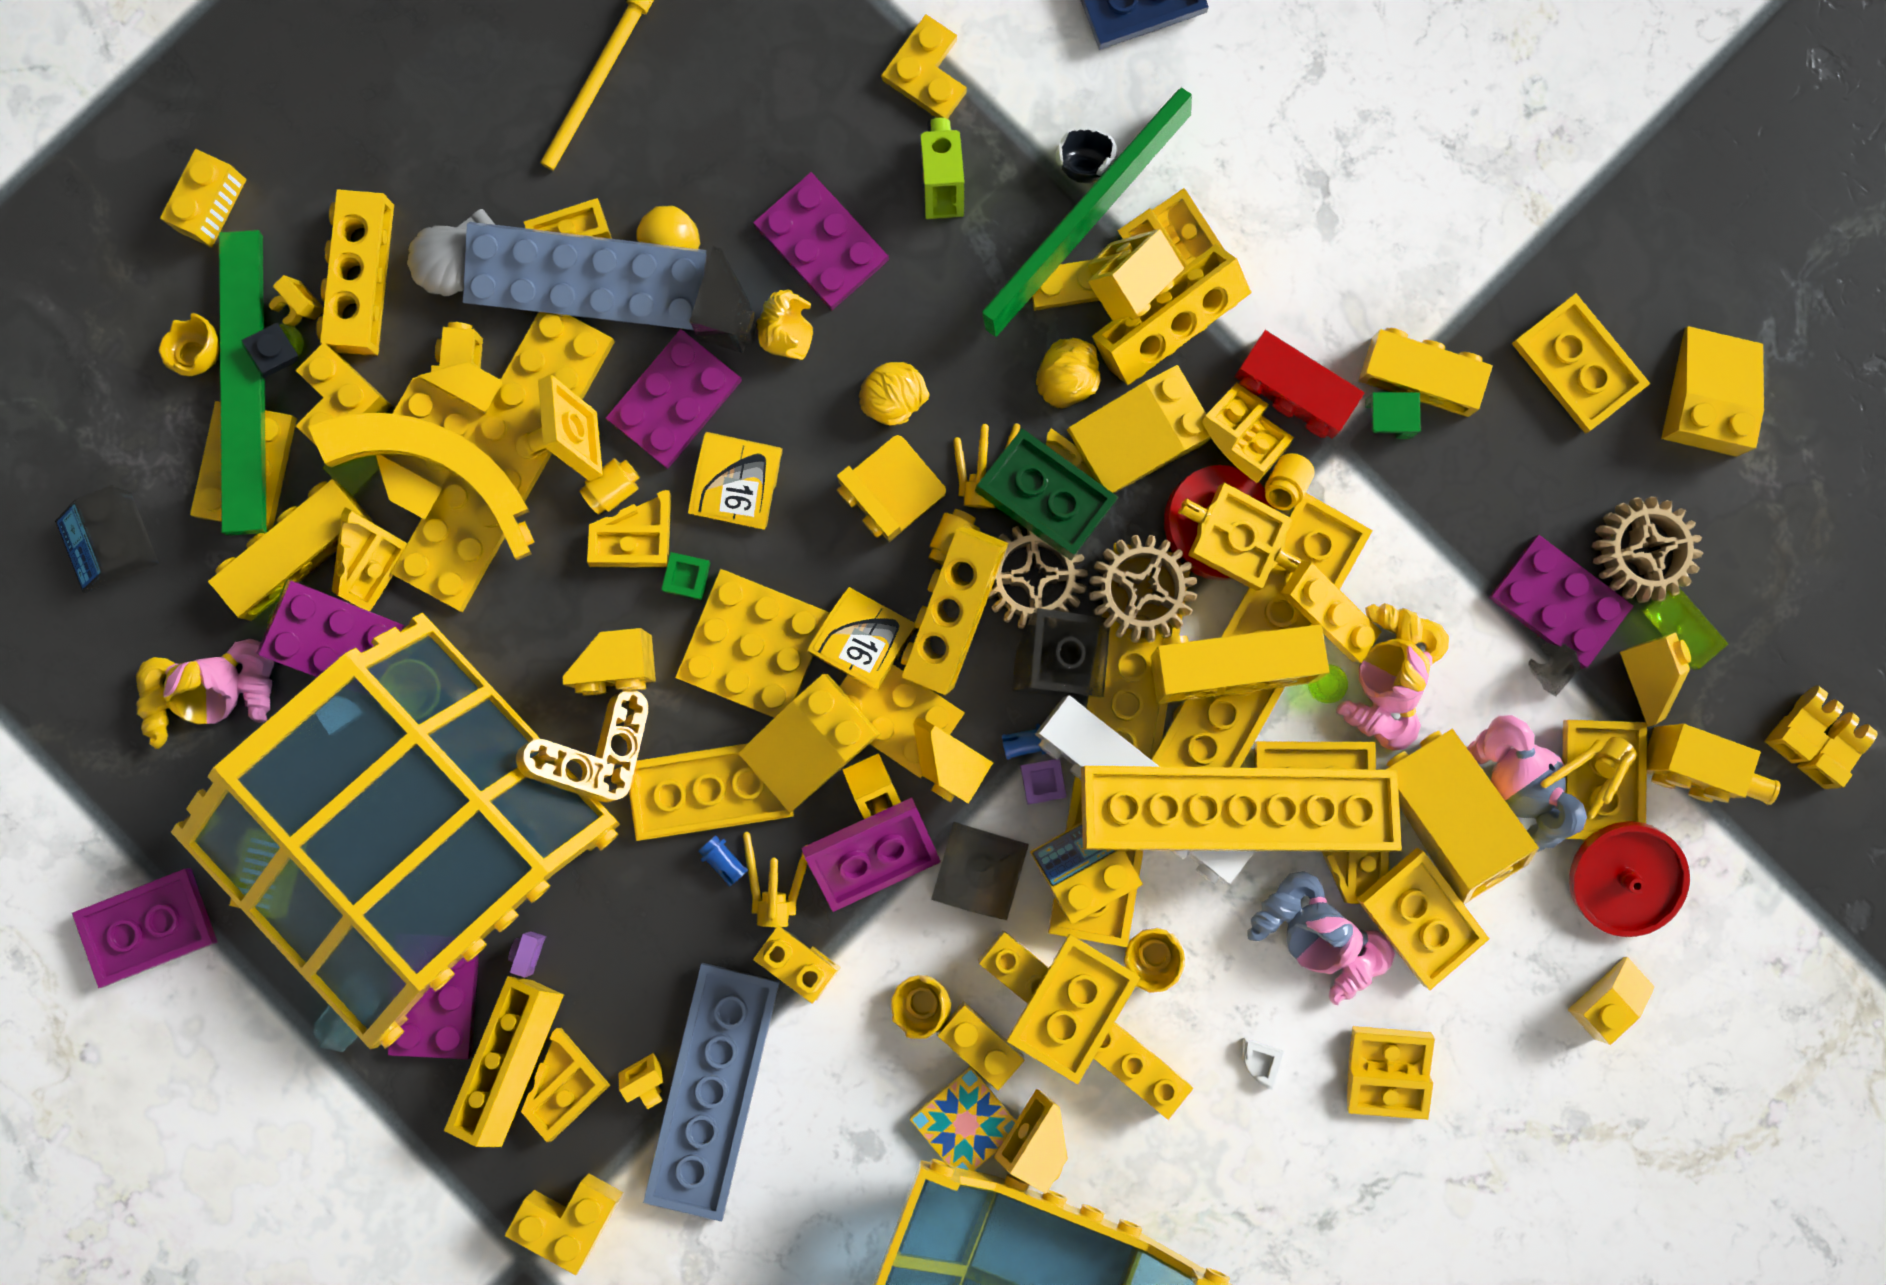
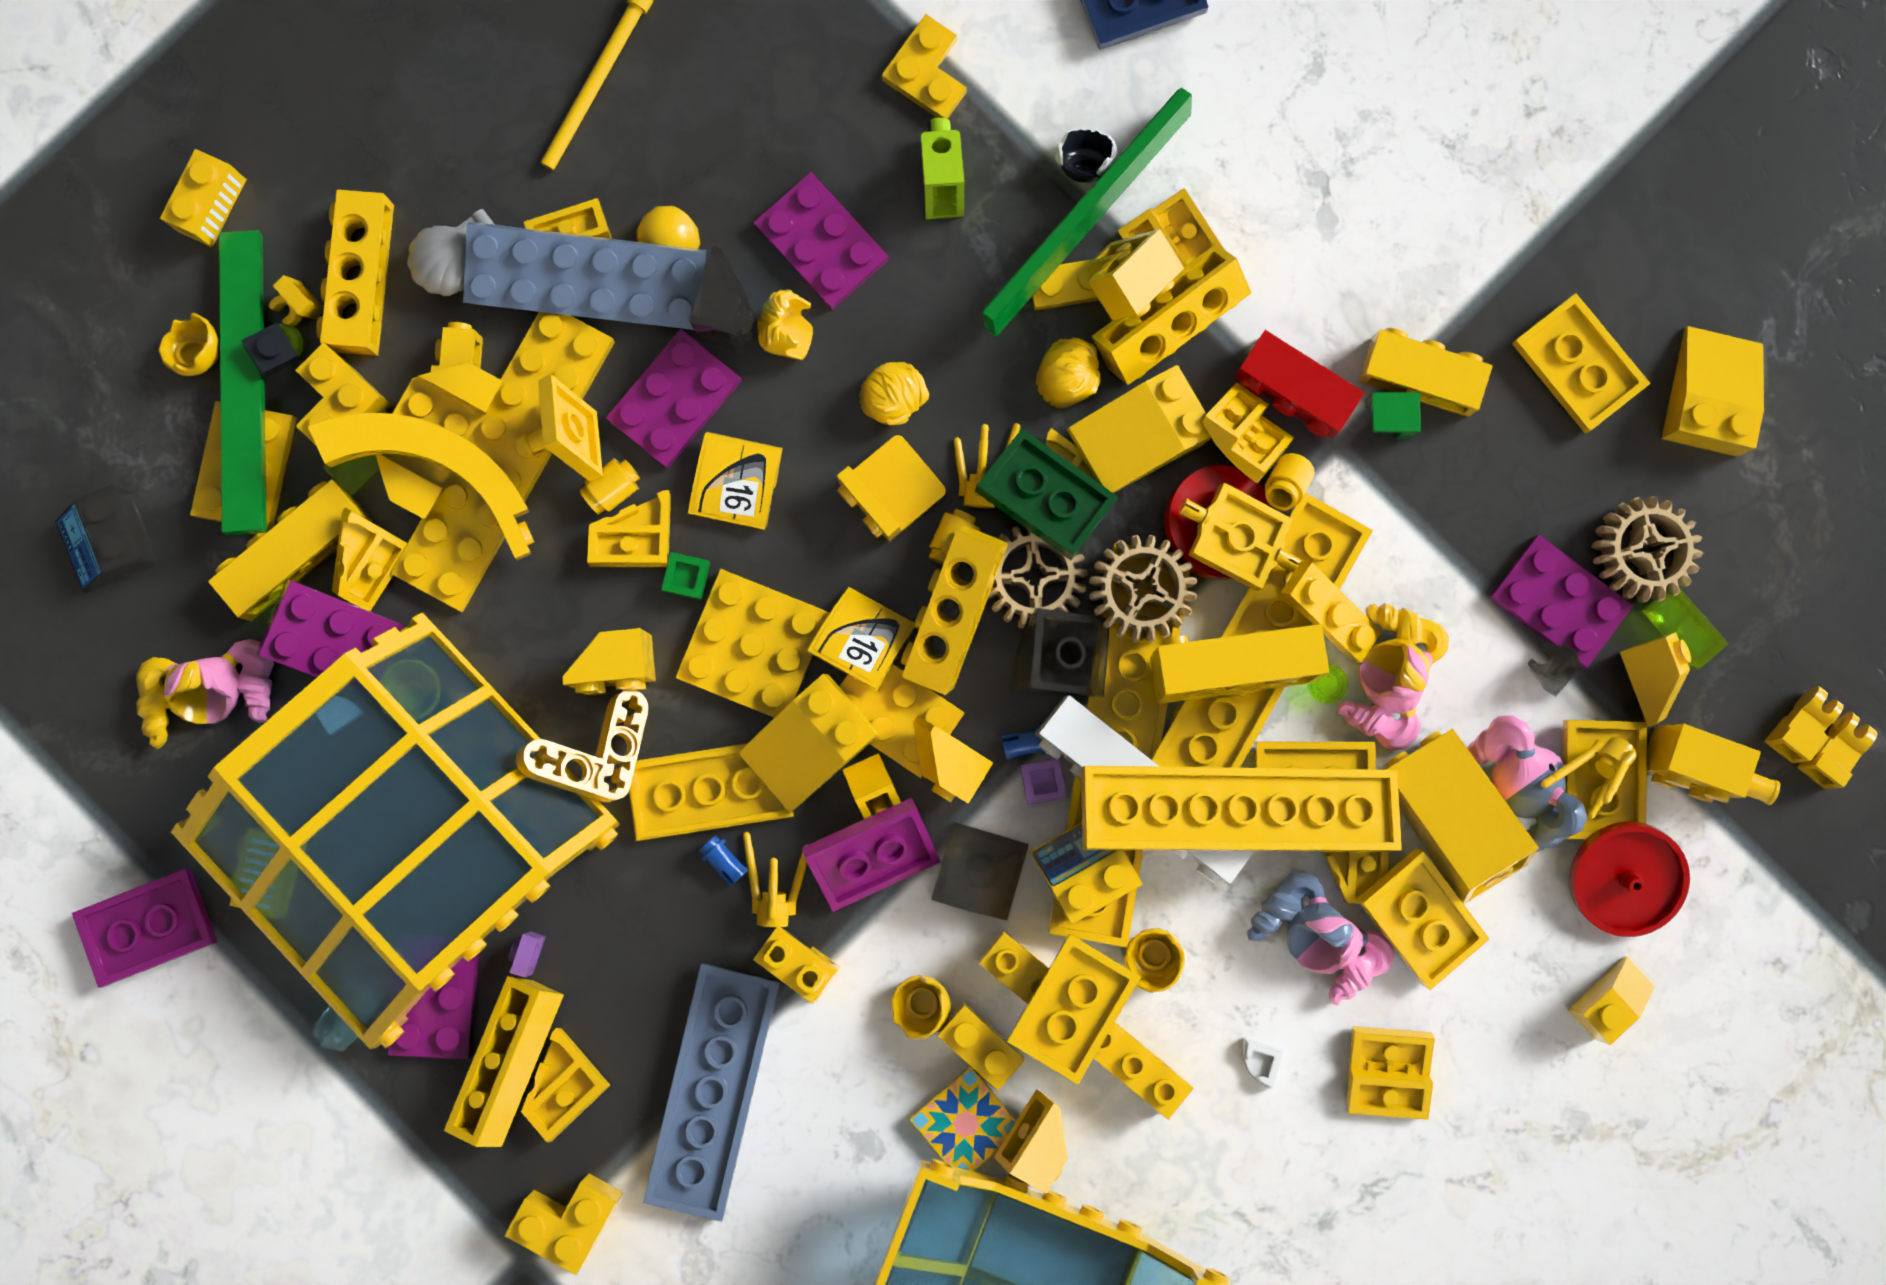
yellow tile [618,1053,663,1109] -> none

